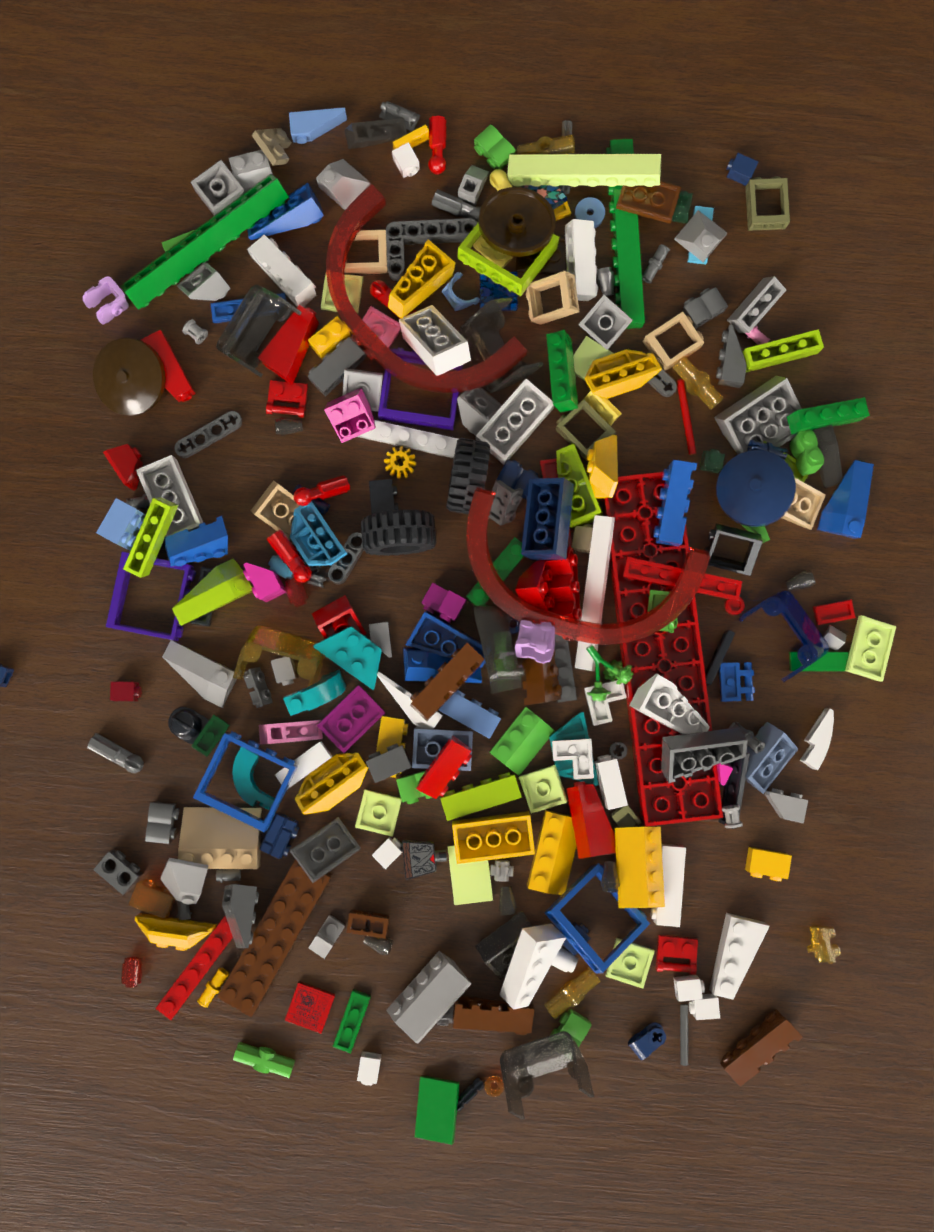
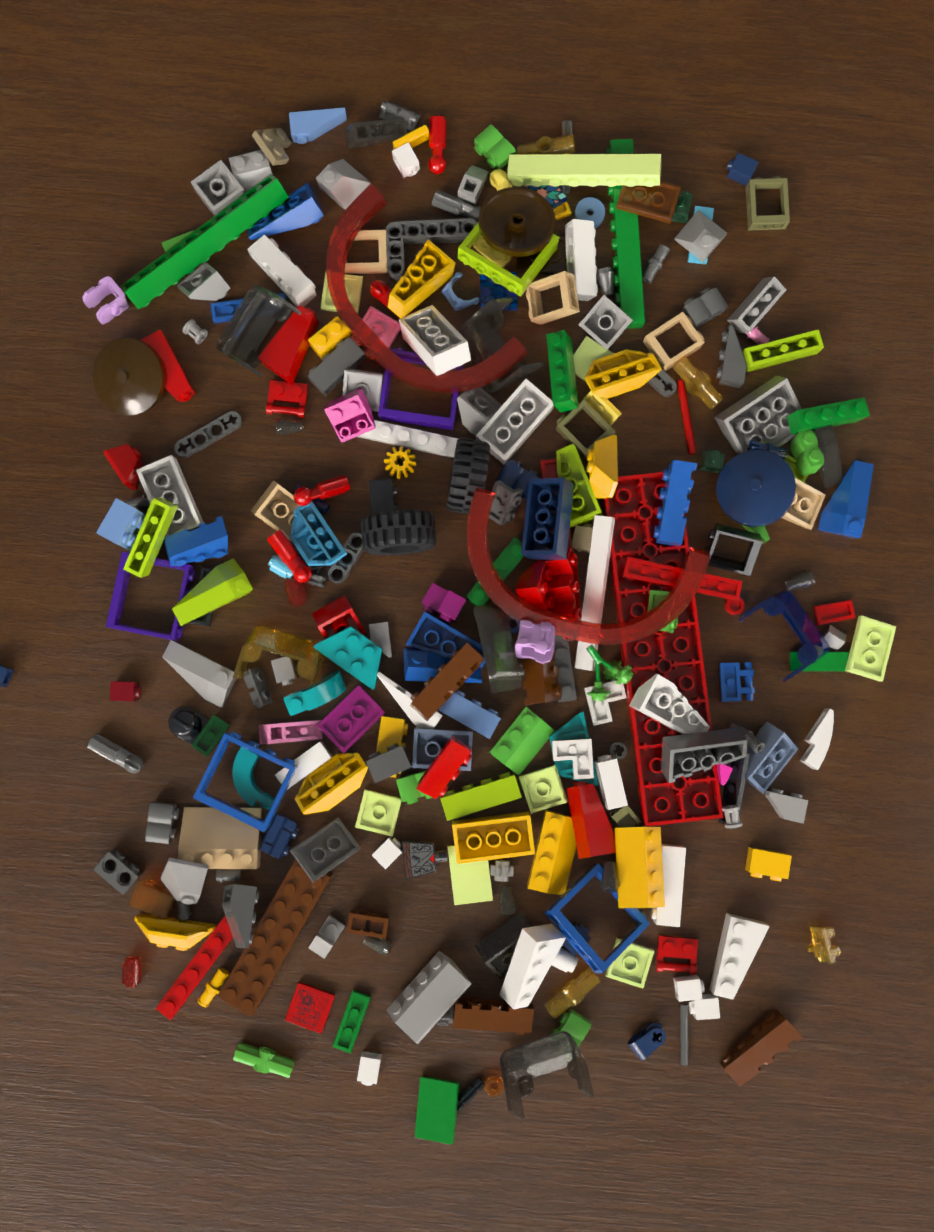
dark pink slope [243,563,287,602] -> none
black tile [705,630,735,686] -> none

